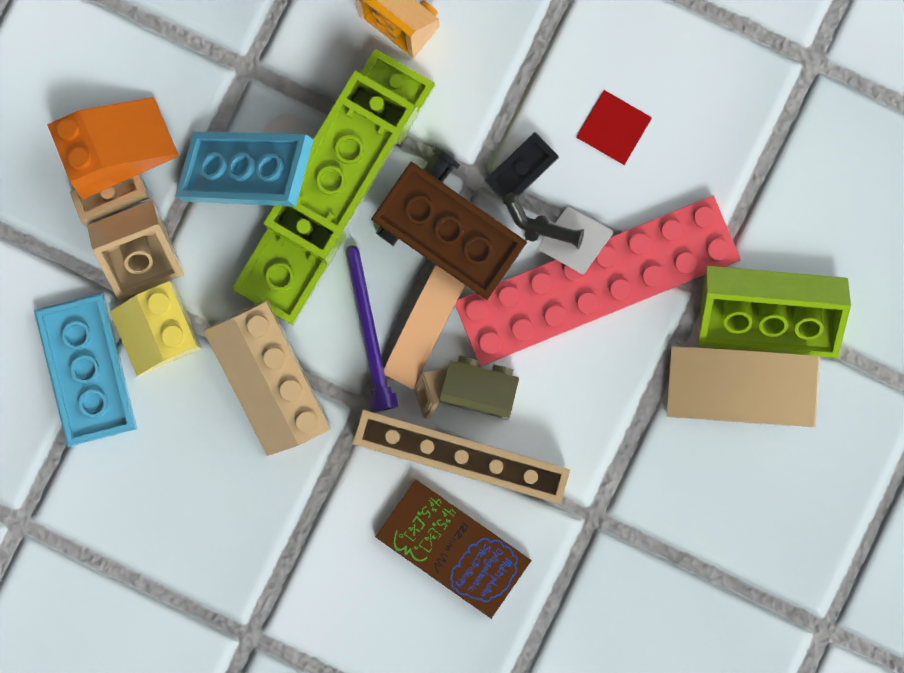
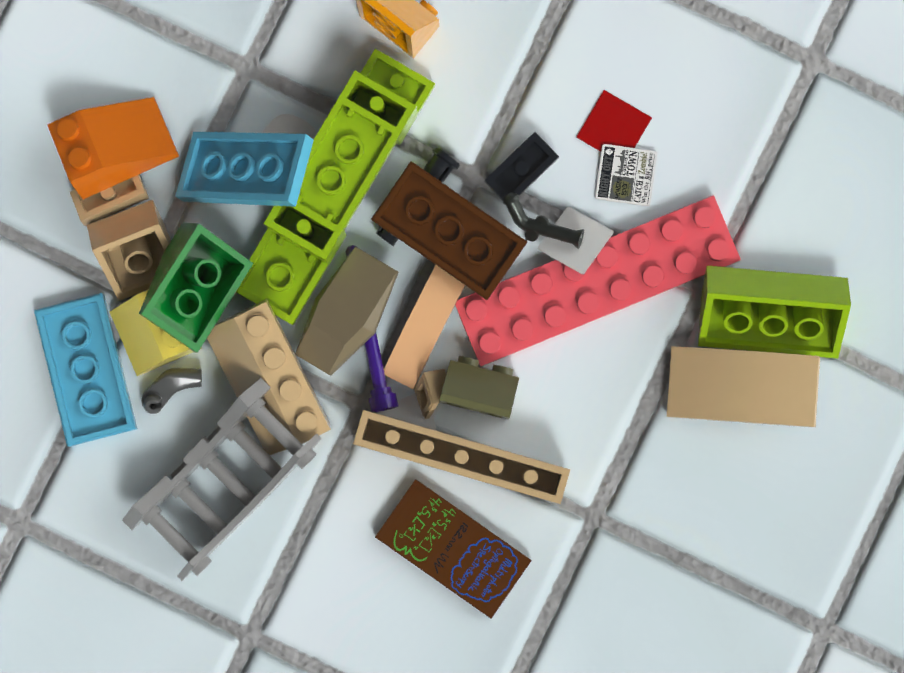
none -> light grey fence [122,378,322,581]
none -> green slope [139,222,254,353]
none -> dark grey arm [141,368,202,414]
none -> dark tan piece [295,247,399,376]
none -> sticker [595,144,658,206]

